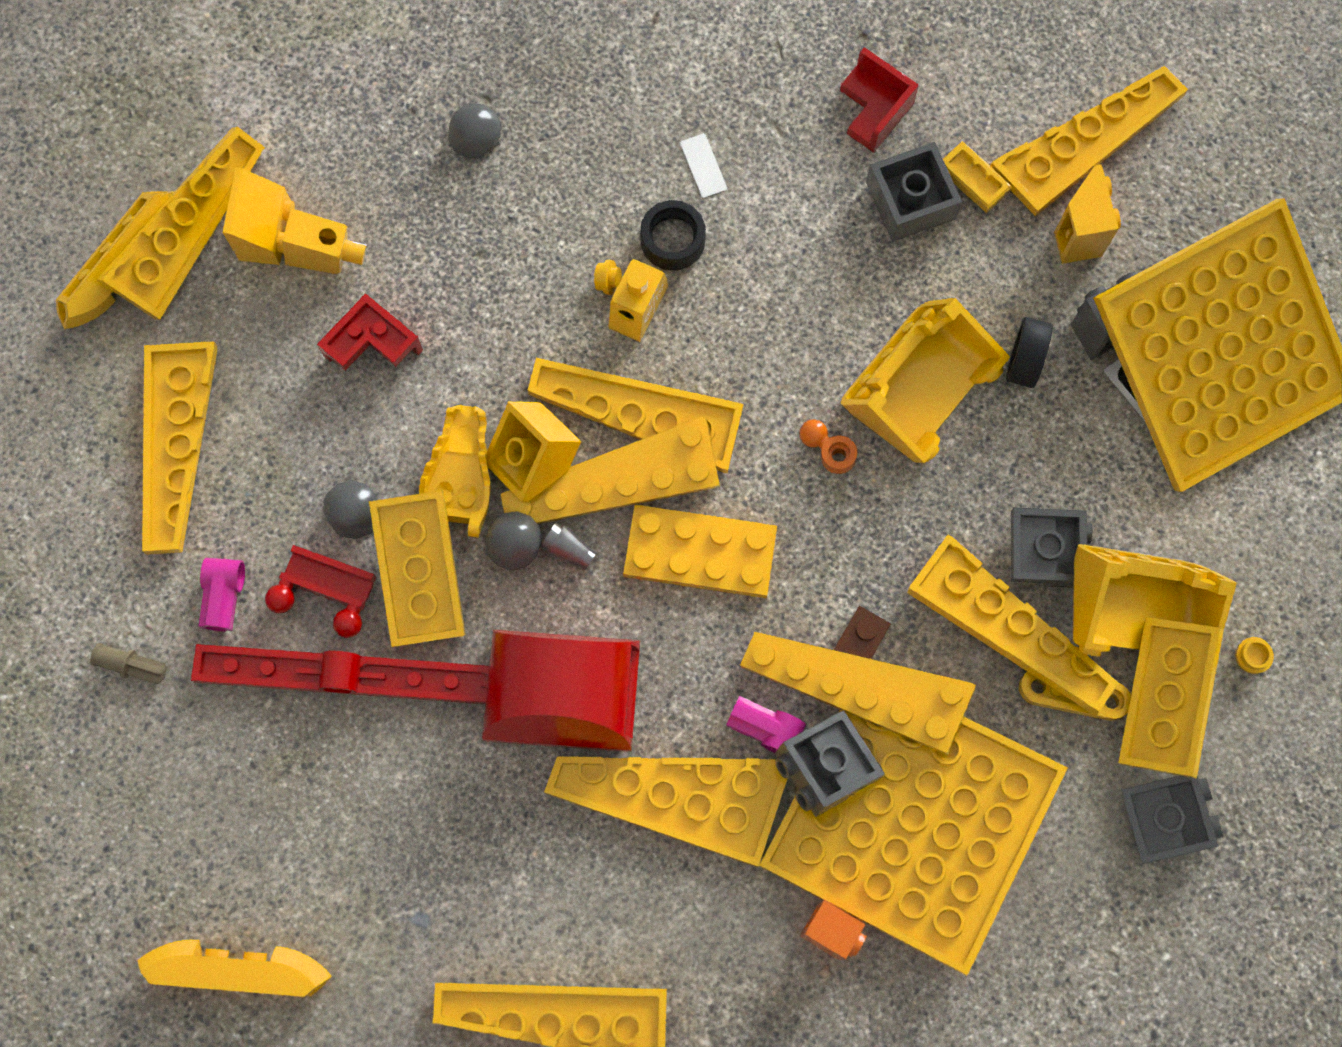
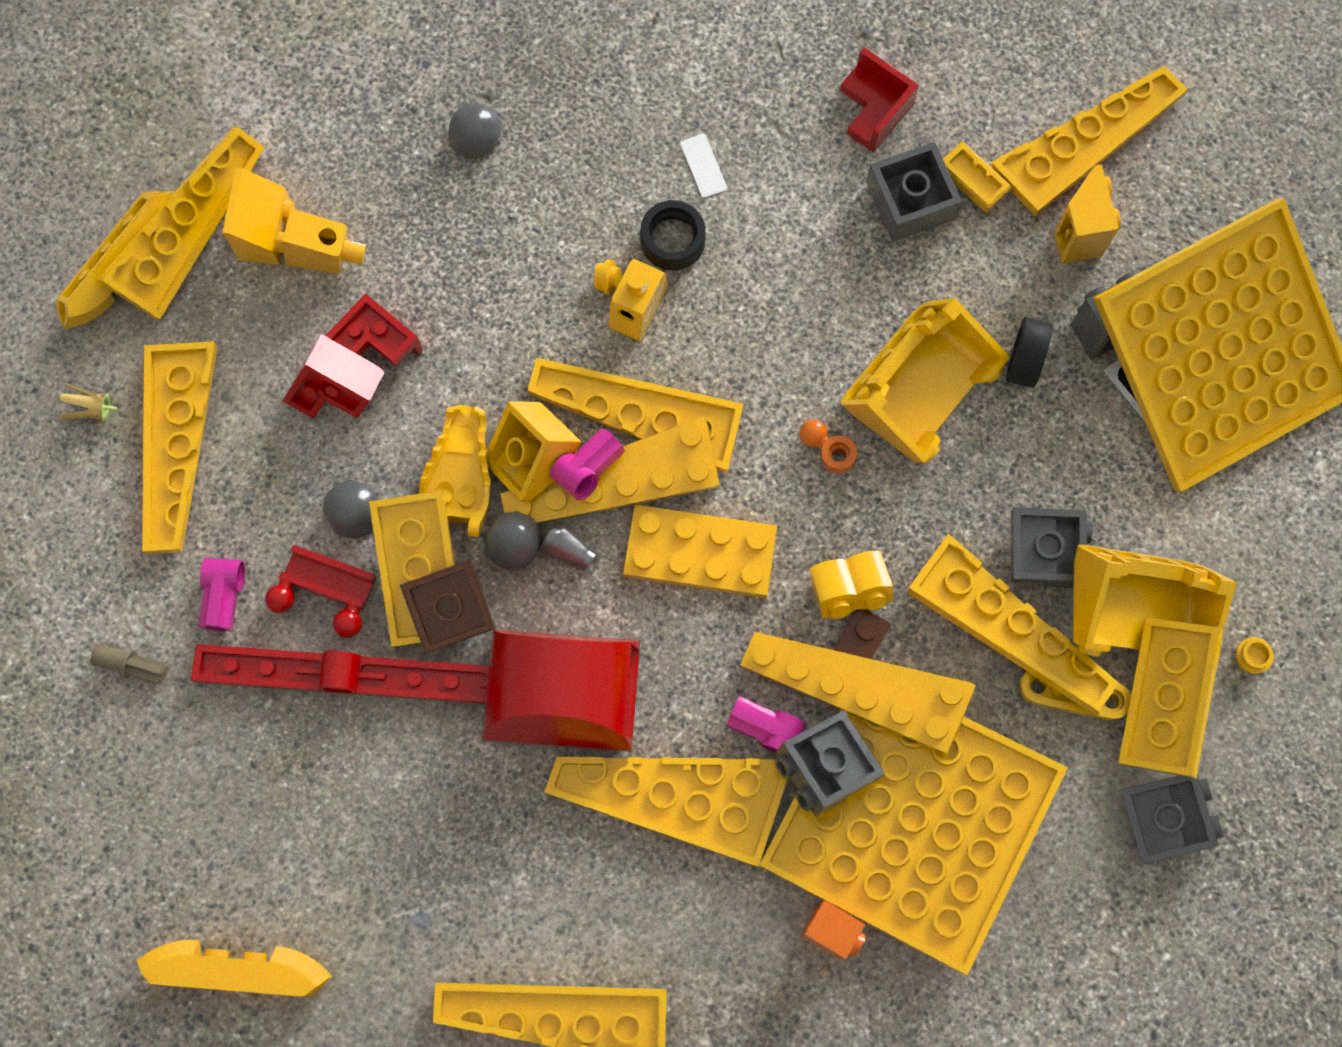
none -> pearl gold piece [59,383,117,421]
none -> panel [282,334,384,419]
none -> reddish brown tile [400,559,496,655]
none -> dark pink piece [550,428,625,500]
none -> yellow brick [810,551,893,619]

